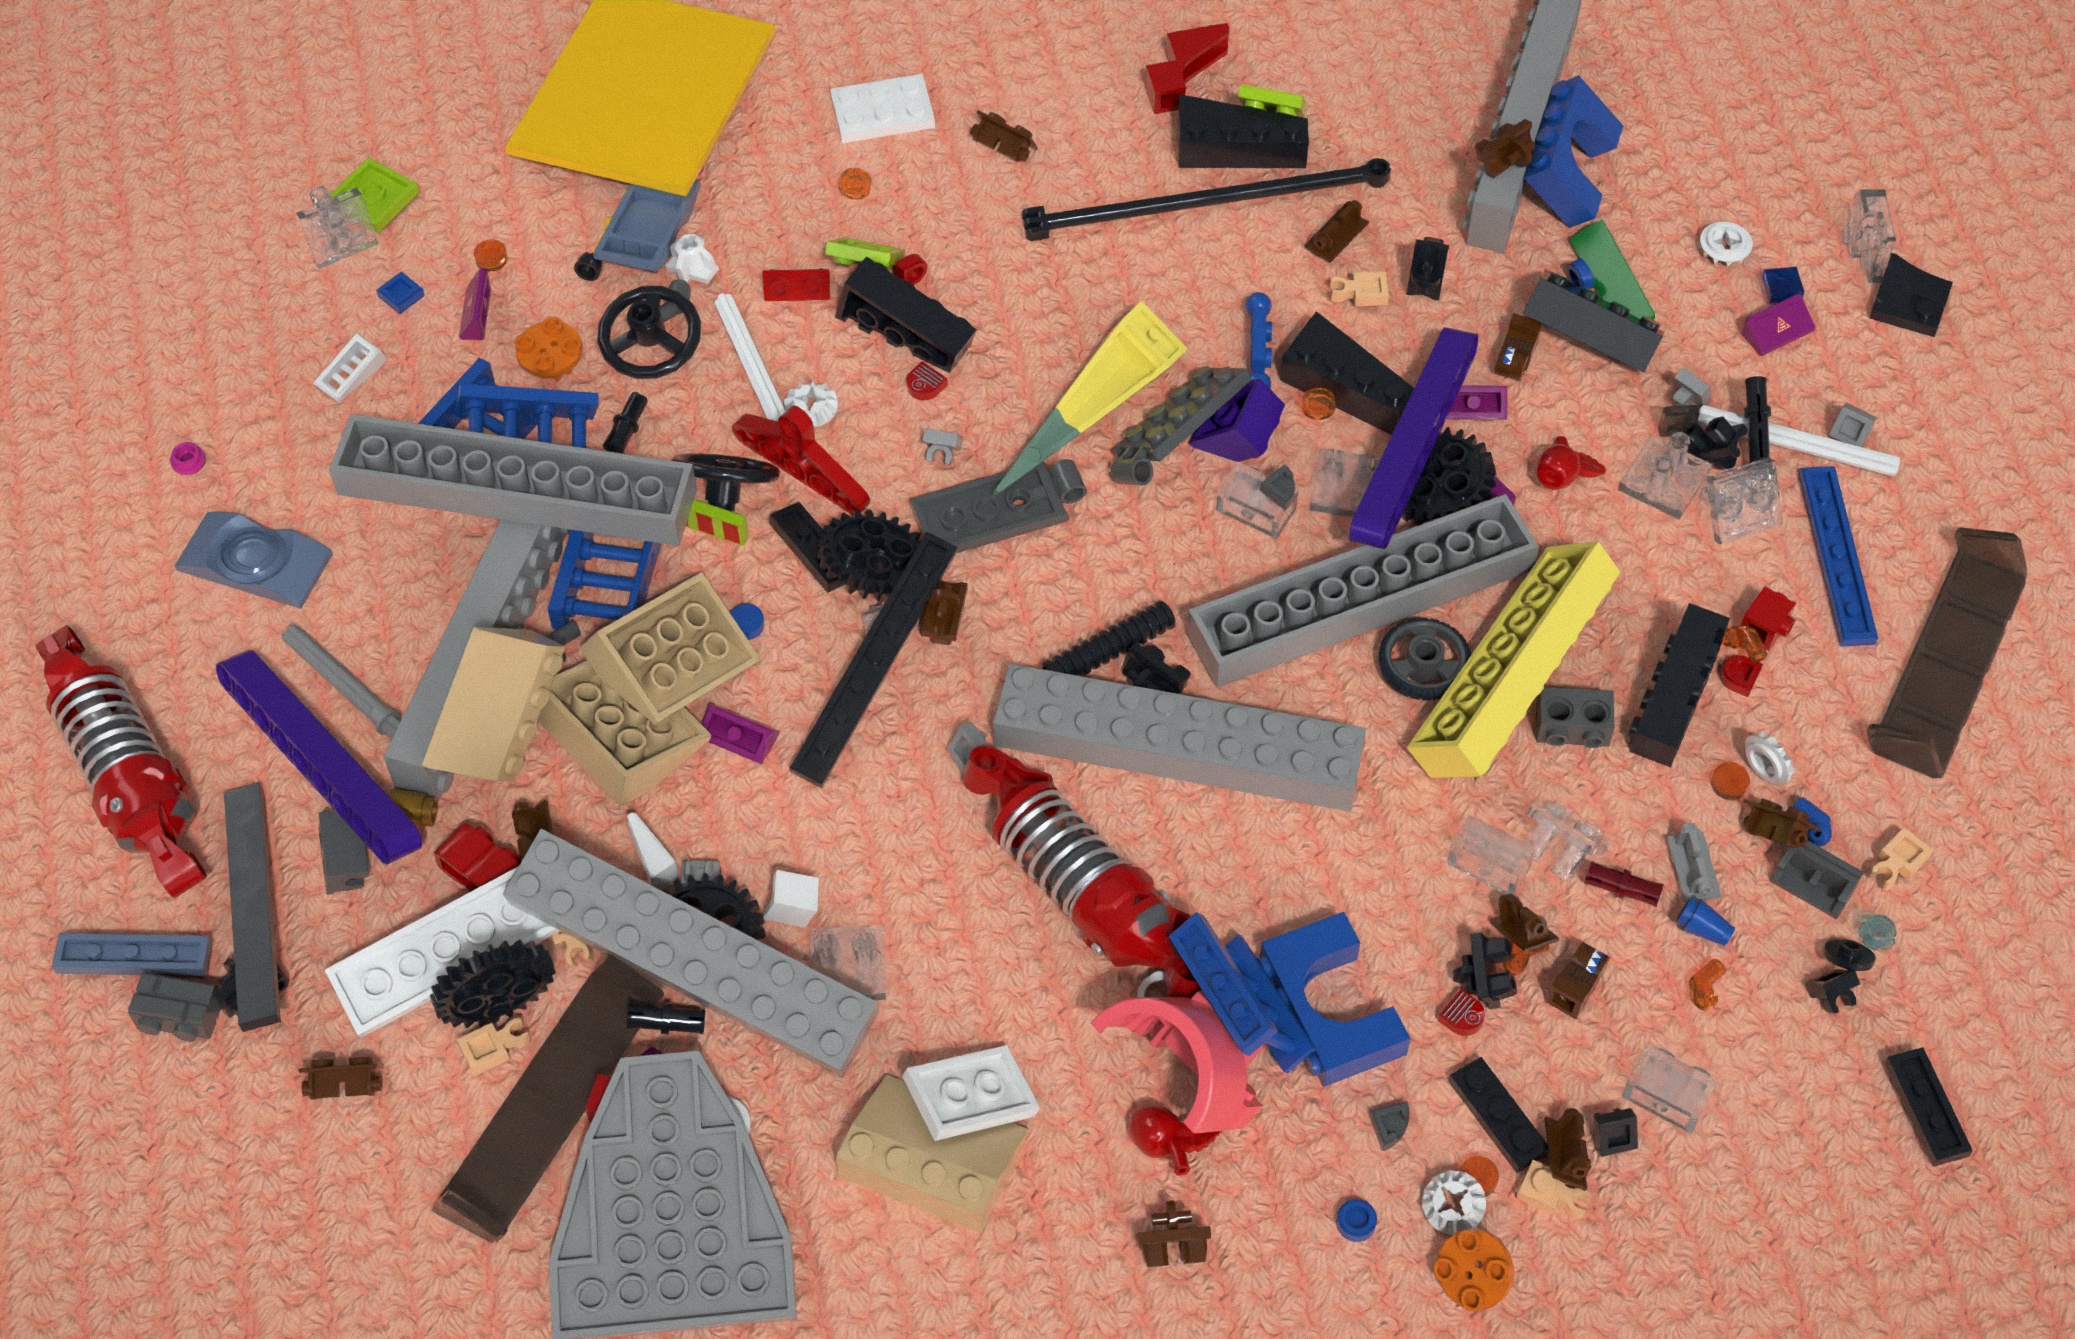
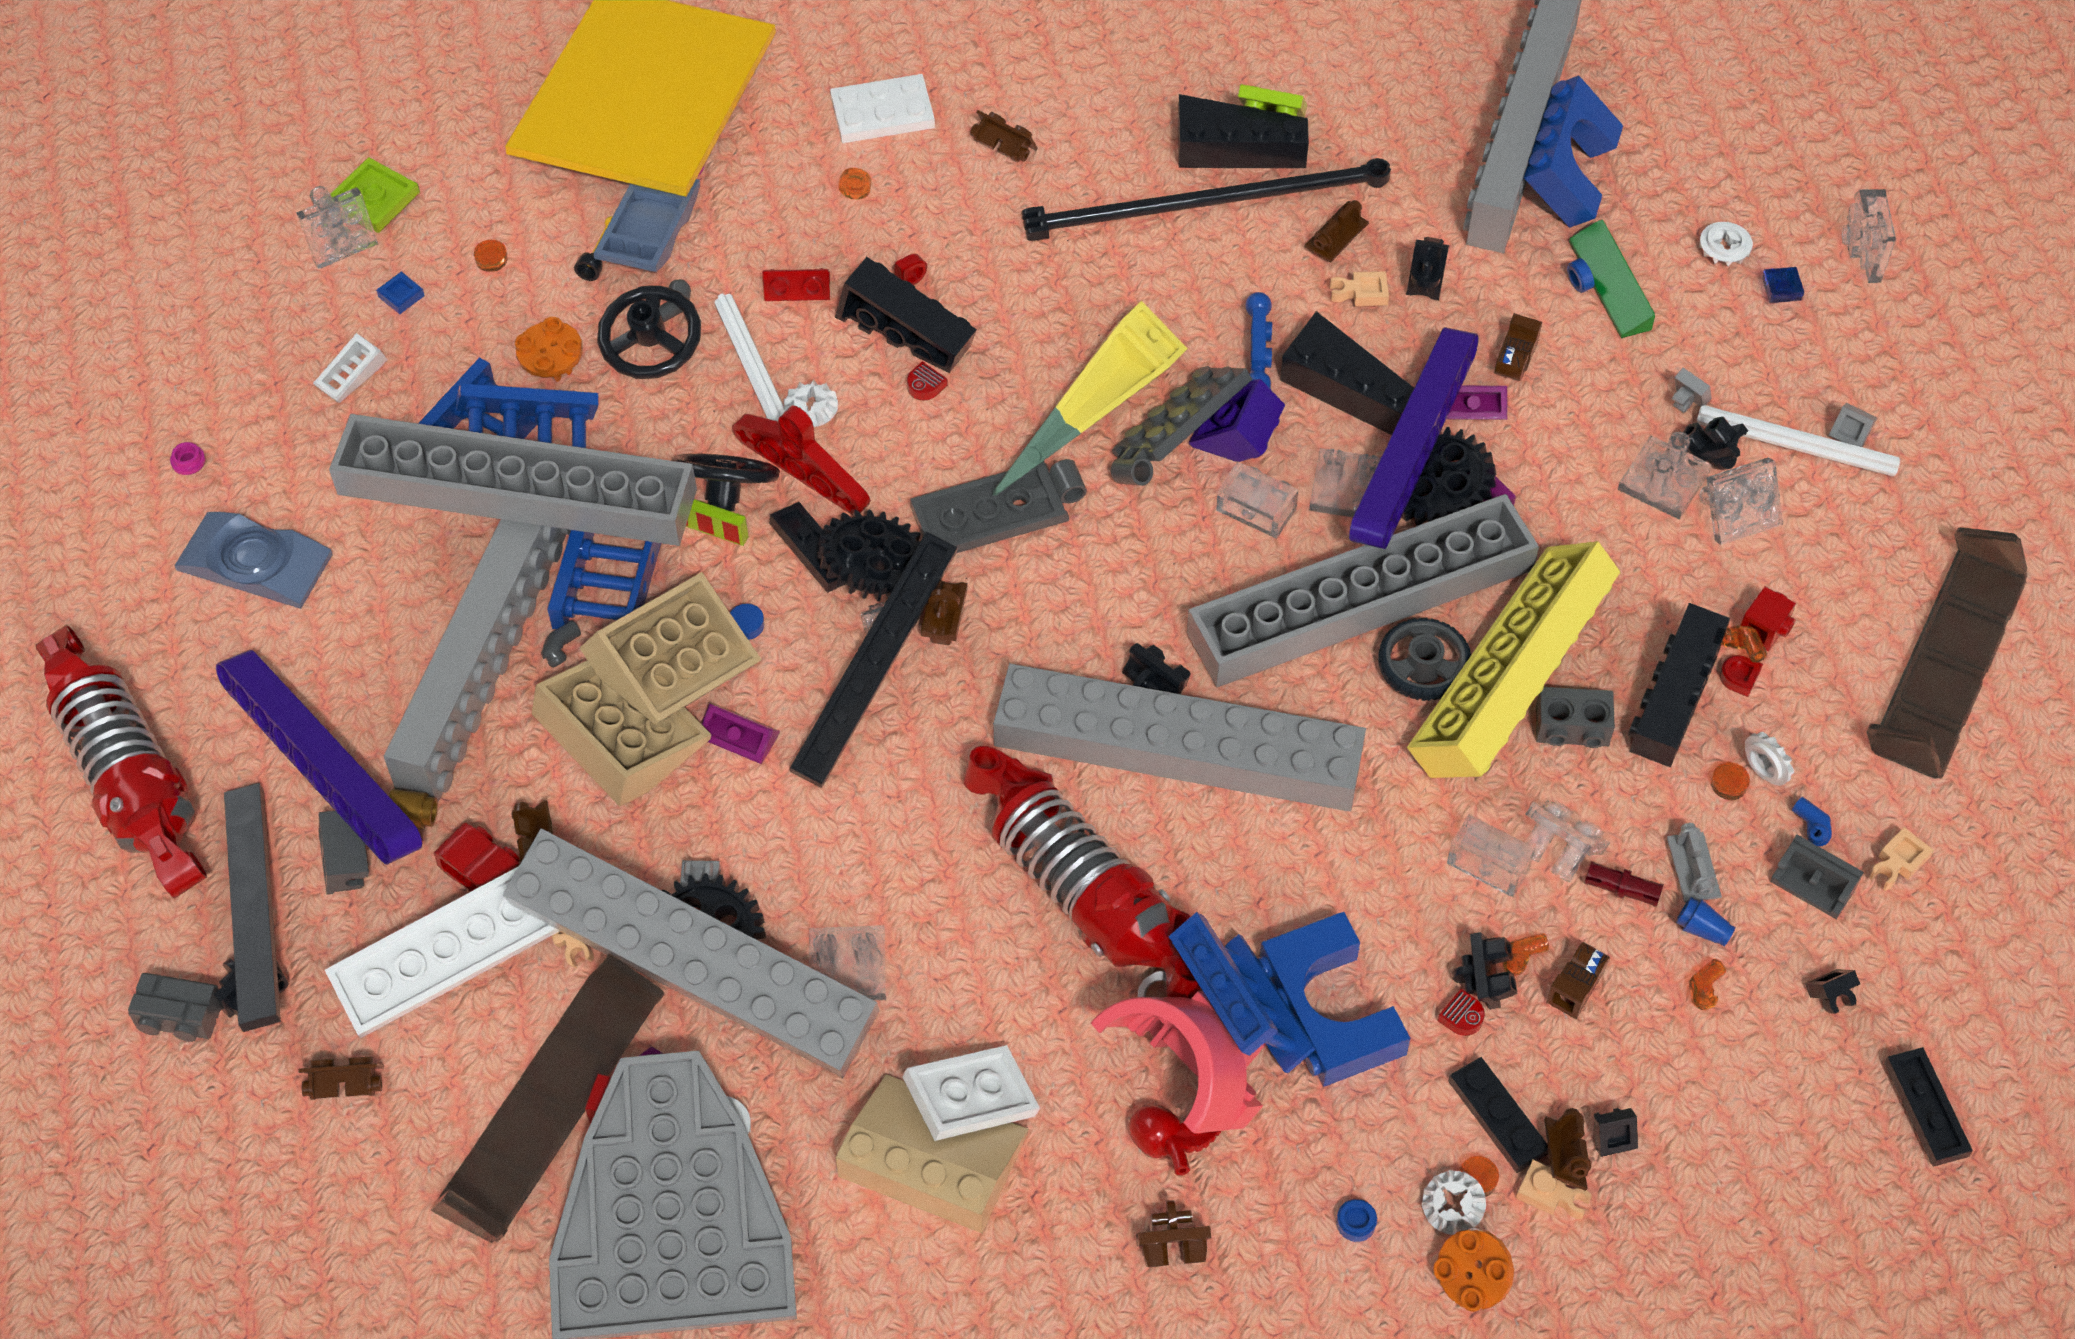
sand blue plate [52,933,212,976] -> none
light grey axle [282,625,401,740] -> none
tan slope [422,627,566,781] -> none
black gear [430,939,556,1028] -> none
light nougat plate [457,1018,531,1076] -> none
magenta slope [459,267,491,340] -> none
black axle [603,392,648,454] -> none
white slope [627,812,679,891] -> none
black pin [627,1004,706,1035] -> none
white piece [666,234,719,284] -> none
white panel [764,870,819,927] -> none
lime plate [825,237,905,269] -> none
light grey tile [923,428,963,465] -> none
light grey tile [947,723,996,775] -> none
black piece [1042,600,1175,676] -> none
red arch [1145,23,1230,114] -> none
dark grey tile [1260,464,1295,511] -> none
clear orange tile [1302,388,1336,420] -> none
dark grey tile [1369,1101,1410,1151] -> none
reddish brown hips [1475,119,1535,178] -> none
reddish brown hinge [1490,893,1559,952] -> none
black wedge [1522,269,1664,372] -> none
red piece [1535,436,1606,490] -> none
clear brick [1621,1044,1718,1134] -> none
clear smoke tile [1658,405,1700,437] -> none
magenta slope [1741,294,1816,356] -> none
reddish brown hinge [1743,798,1821,848] -> none
black pin [1744,376,1772,481] -> none
blue tile [1798,466,1878,647] -> none
black piece [1823,939,1876,971] -> none
clear light blue plate [1859,915,1897,950] -> none
black plate [1869,253,1953,337] -> none

